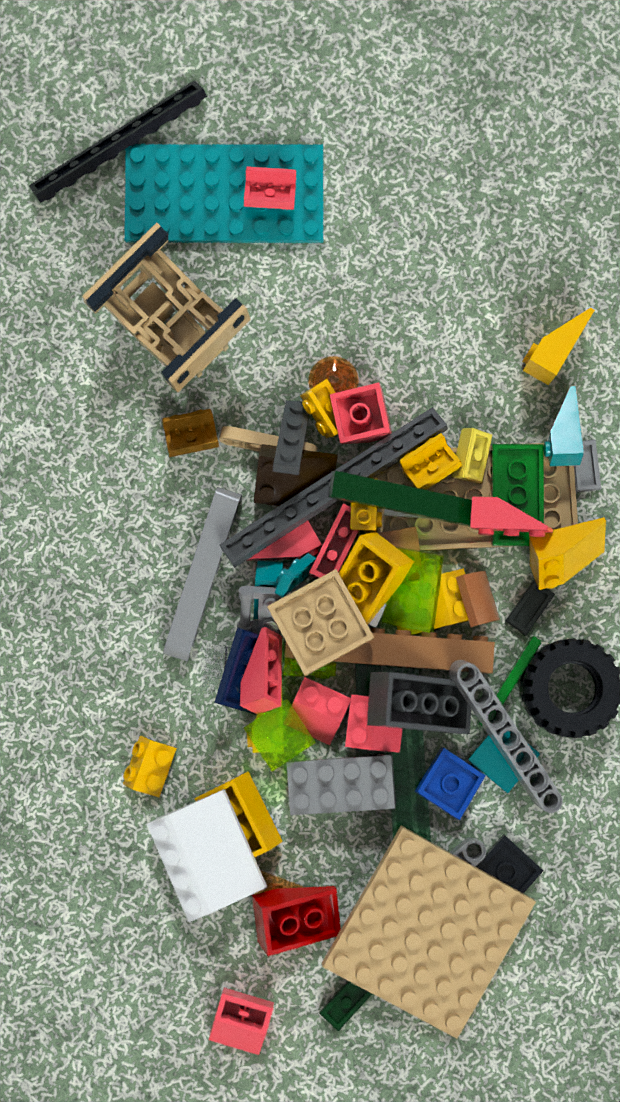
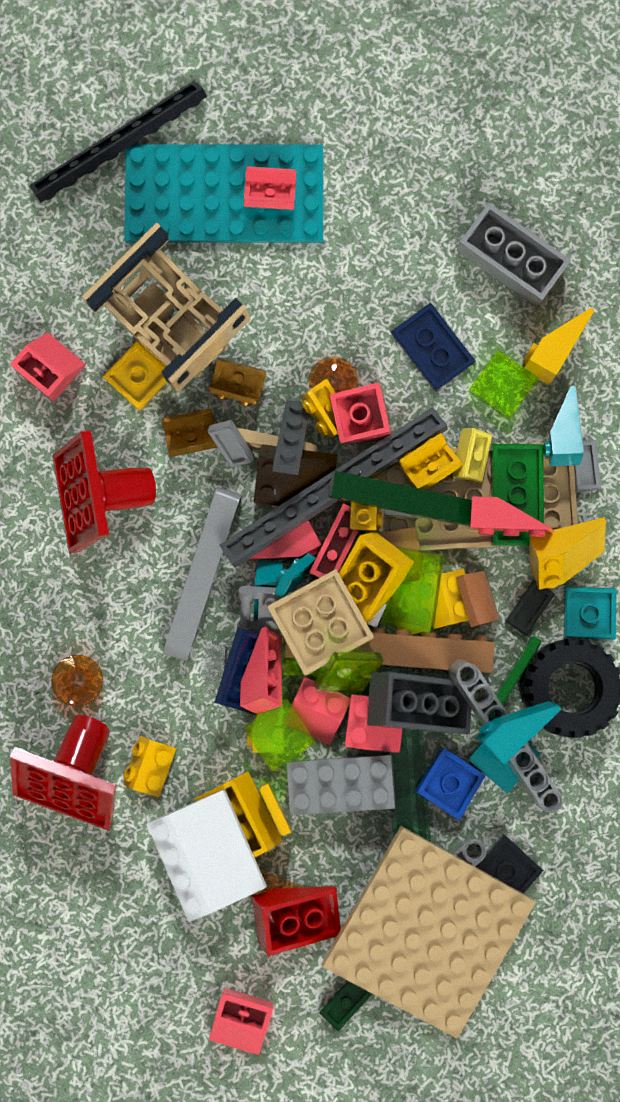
none -> coral slope [10,332,86,403]
none -> red piece [10,715,117,831]
none -> clear orange dish [51,655,103,706]
none -> red piece [52,430,156,554]
none -> yellow tile [102,341,167,411]
none -> pearl gold bracket [208,358,267,406]
none -> light grey tile [208,420,255,467]
none -> yellow tile [259,782,292,836]
none -> clear neon green plate [315,652,384,692]
none -> dark blue tile [391,302,476,392]
none -> light grey brick [457,203,571,308]
none -> clear neon green plate [468,350,539,420]
none -> teal slope [476,701,561,765]
none -> teal tile [564,587,617,640]

